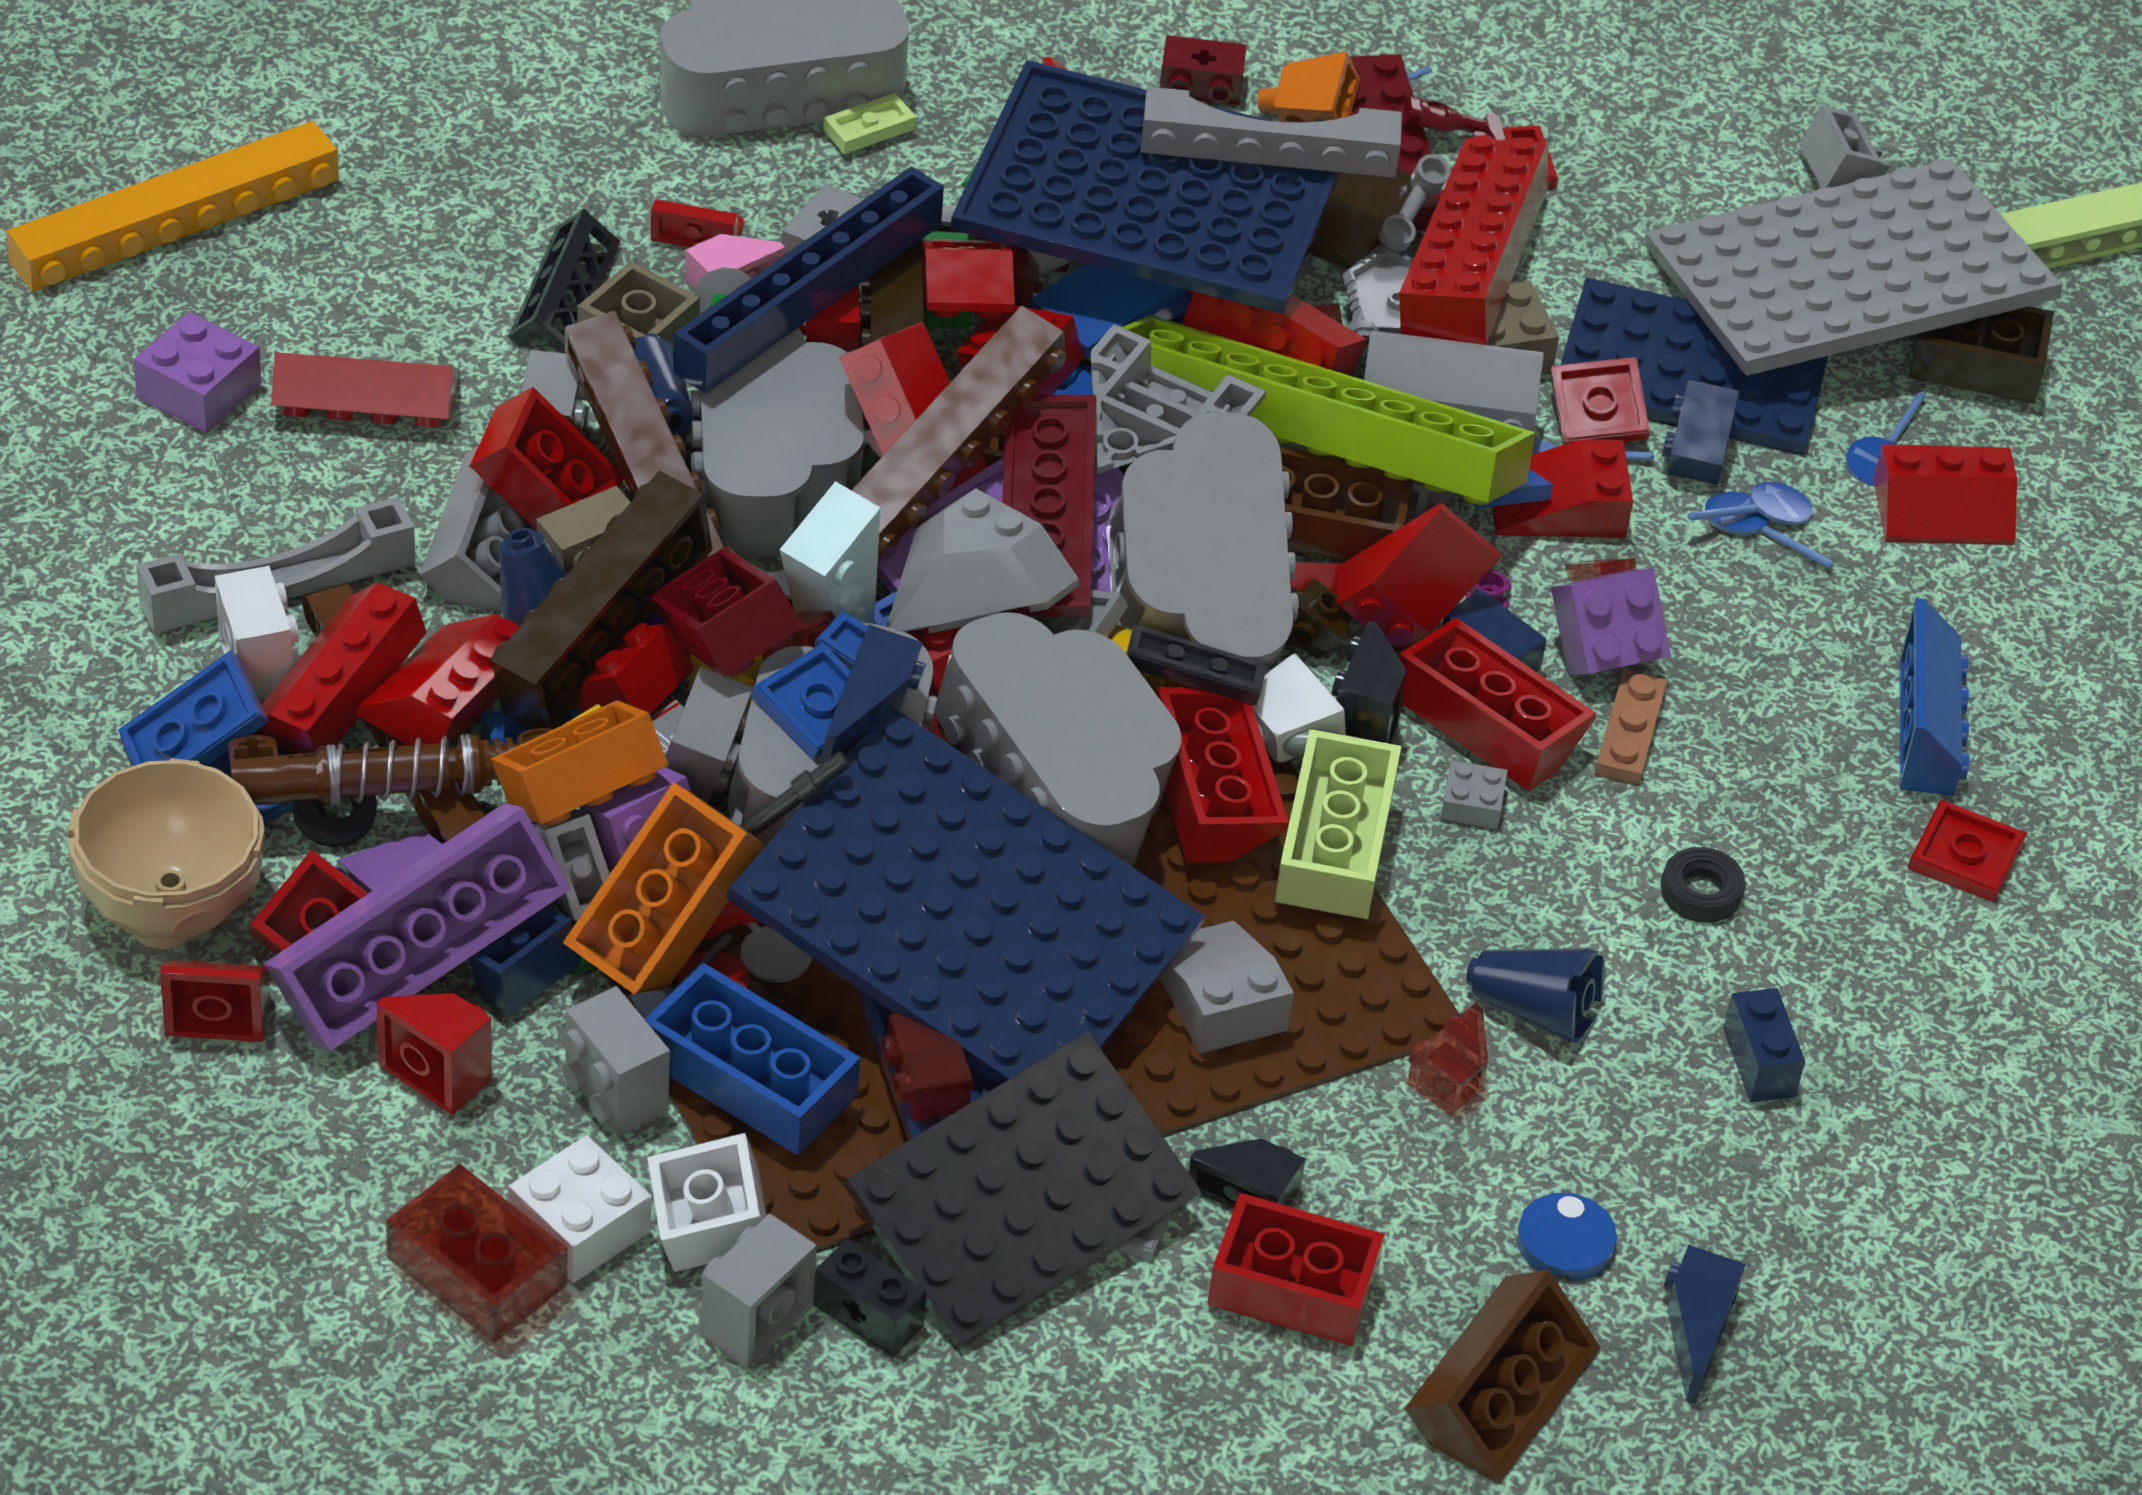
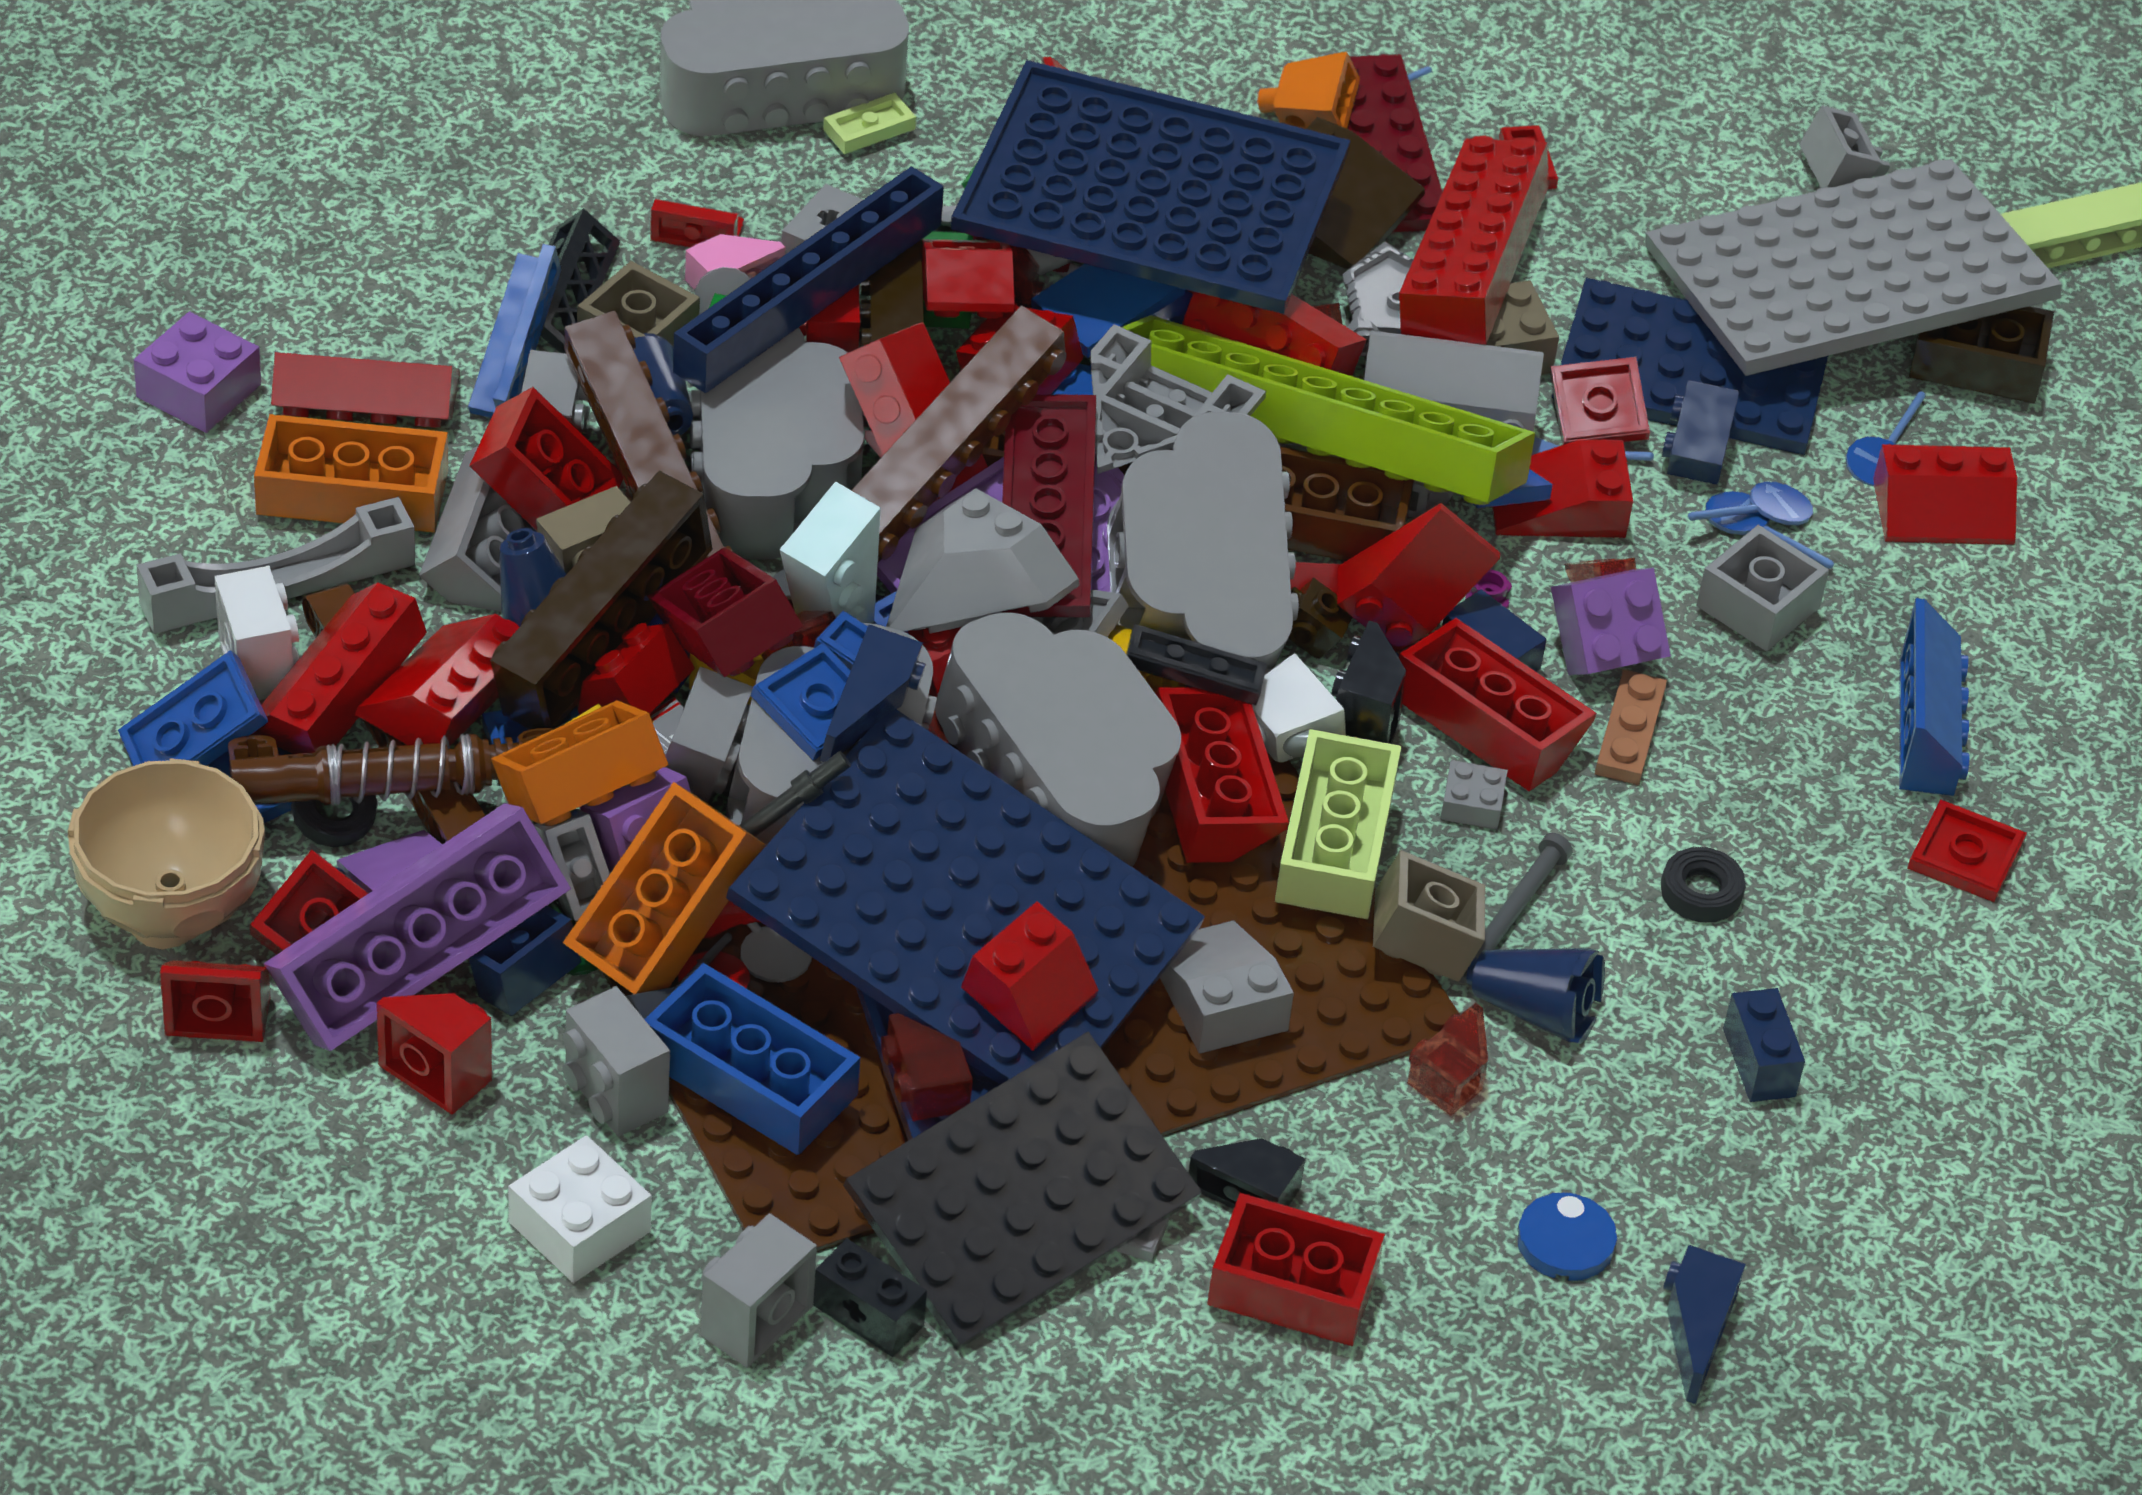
light orange brick [6,121,339,292] -> none
clear red brick [386,1163,568,1344] -> none
white brick [647,1133,767,1272] -> none
light grey arch [1141,87,1402,178] -> none
dark red brick [1159,35,1247,106] -> none
light grey bar [1378,154,1450,252] -> none
dark red piece [1404,96,1505,140] -> none
reddish brown slope [1404,1270,1601,1482] -> none
none -> orange brick [254,414,448,533]
none -> fence [468,244,561,418]
none -> red slope [961,901,1099,1051]
none -> dark tan brick [1373,850,1485,982]
none -> dark grey bar [1459,833,1573,983]
none -> light grey brick [1696,525,1829,651]

